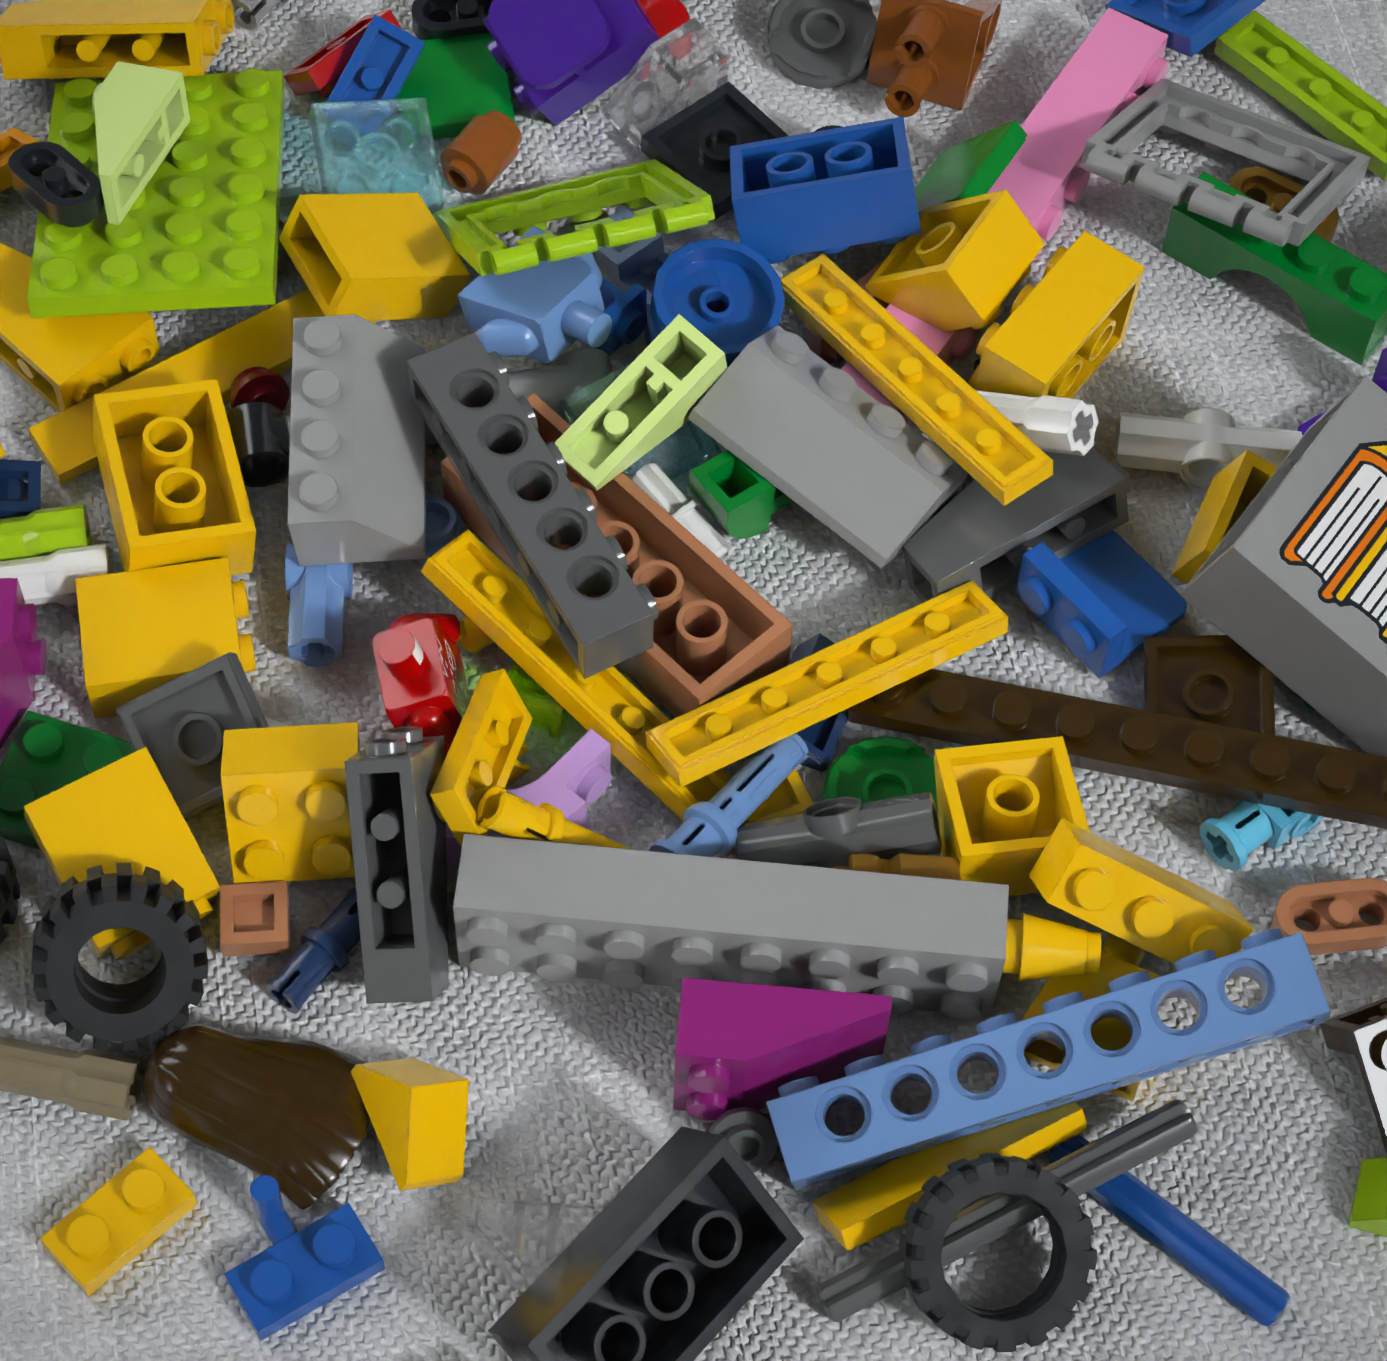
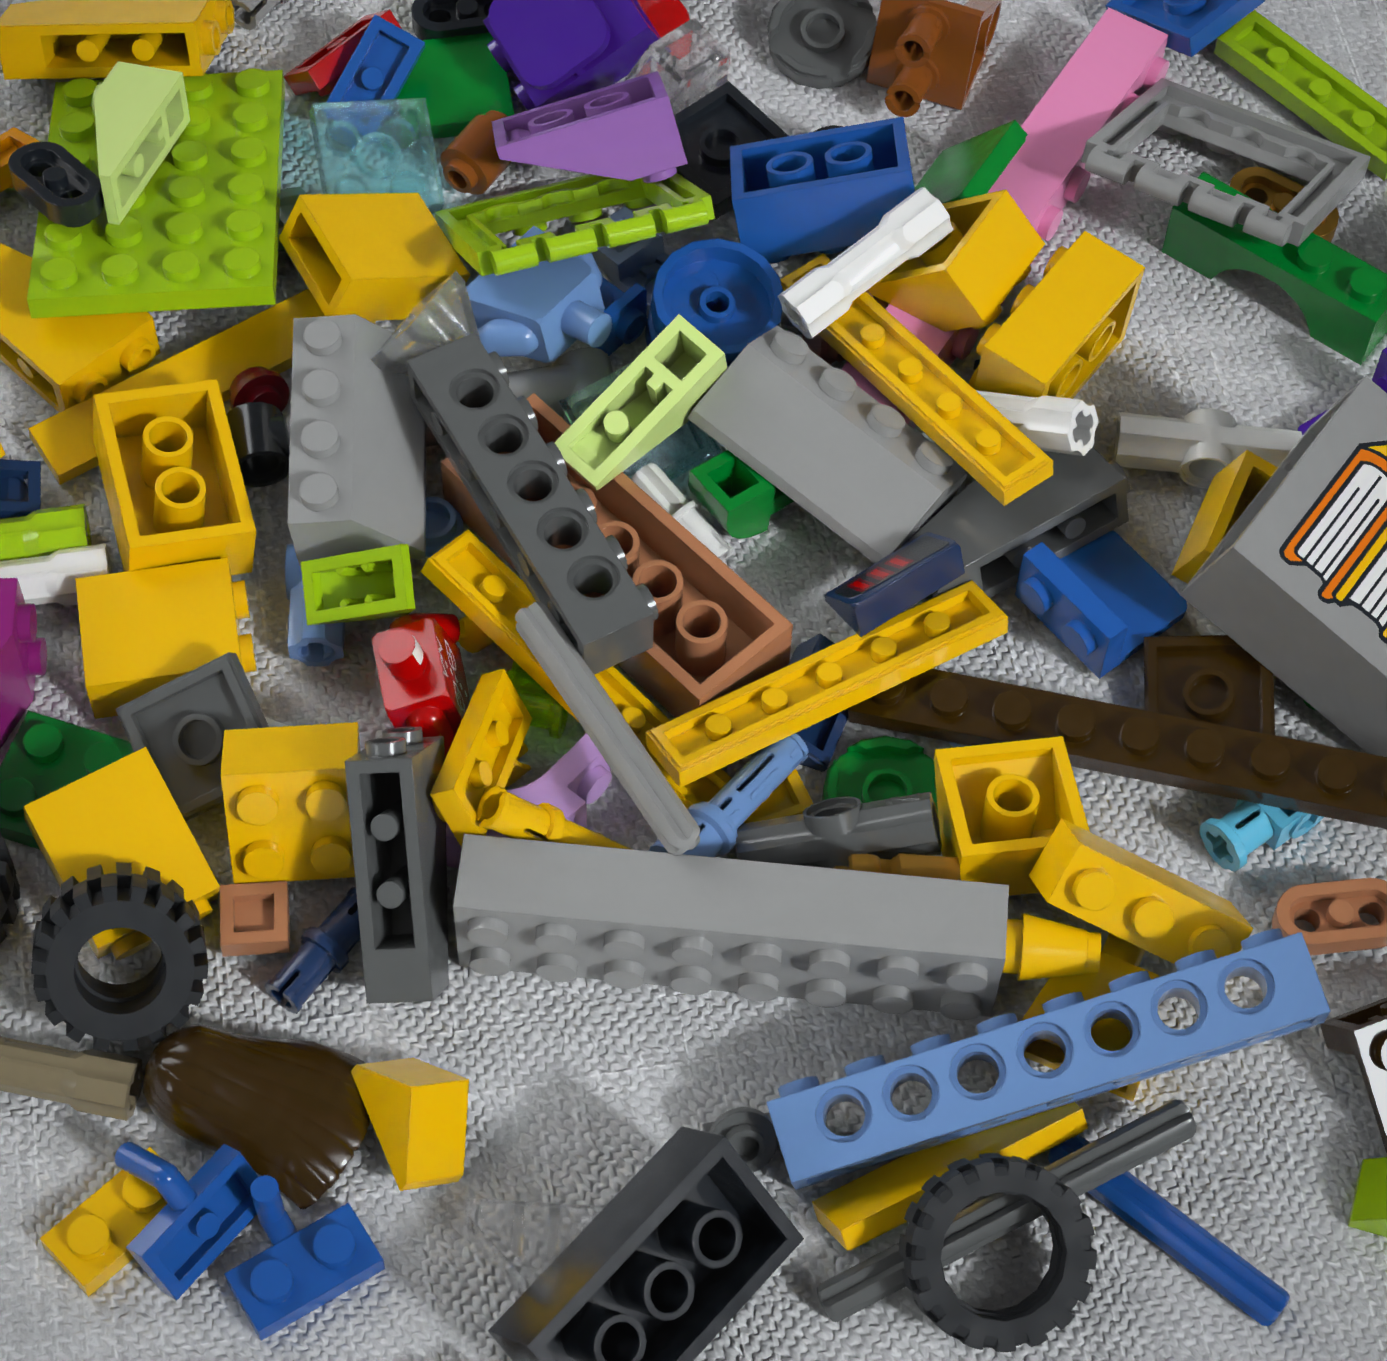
magenta slope [673,978,892,1121] -> none
none -> blue plate [115,1142,259,1300]
none -> lime slope [300,544,415,625]
none -> clear slope [371,271,481,375]
none -> medium lavender slope [492,71,688,183]
none -> light grey axle [515,602,700,856]
none -> white axle [778,187,954,339]
none -> dark blue slope [824,532,965,637]

